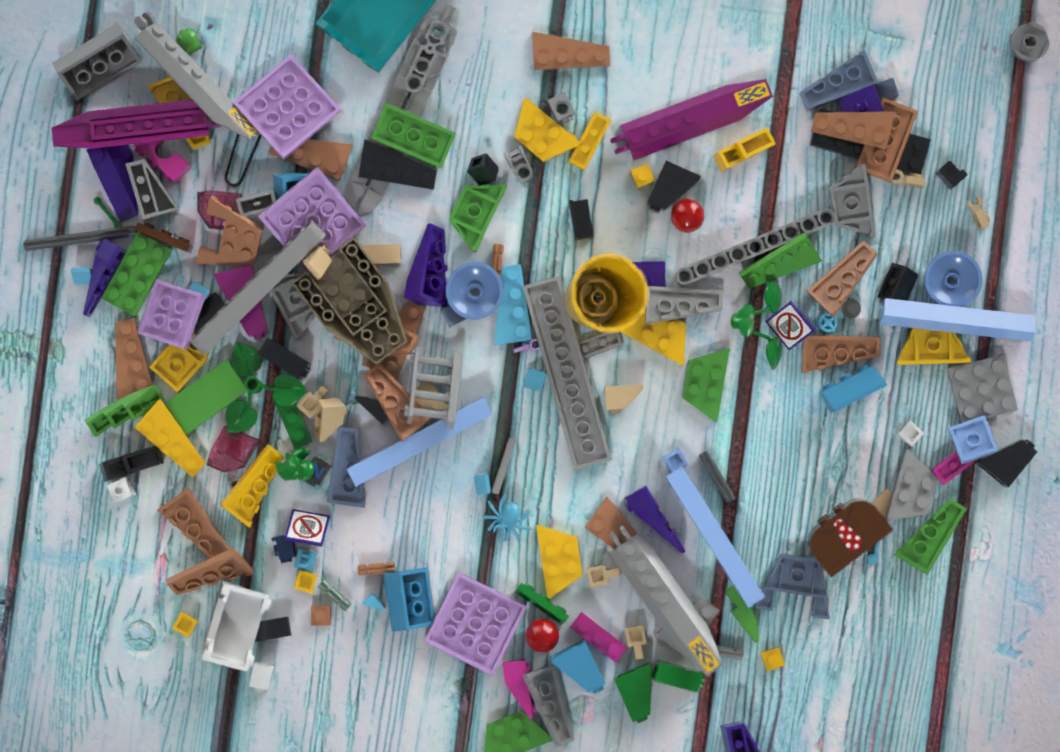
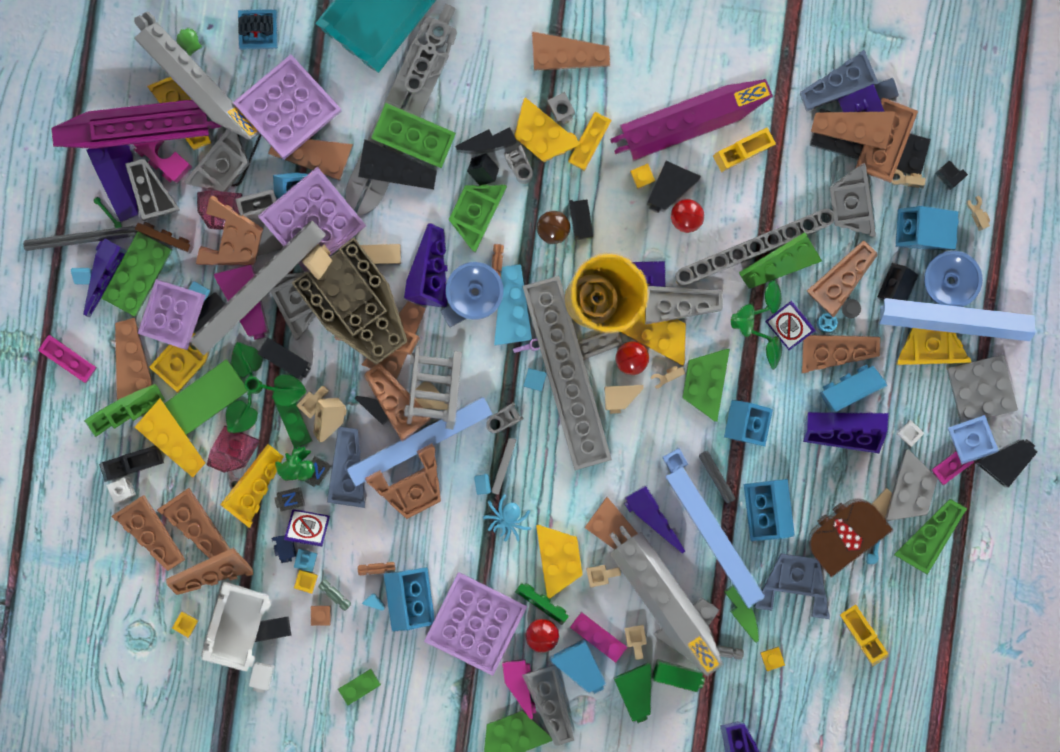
light grey slope [53,23,142,101] -> none
light grey plate [1010,23,1050,62] -> none
none -> dark pink plate [38,335,97,383]
none -> nougat wing [111,495,185,571]
none -> light grey wing [184,129,250,193]
none -> plate [238,9,278,50]
none -> clear smoke brick [274,487,305,511]
none -> bright green plate [338,669,381,705]
none -> nougat wing [365,443,441,519]
none -> black slope [455,127,517,154]
none -> light grey piece [486,402,524,434]
none -> reddish brown piece [537,211,571,244]
none -> red piece [615,342,649,375]
none -> tan plate [650,365,686,389]
none -> dark azure slope [724,400,773,446]
none -> dark azure slope [743,479,795,541]
none -> dark purple wedge [803,412,888,454]
none -> yellow slope [840,604,889,667]
none -> dark azure slope [895,206,959,251]

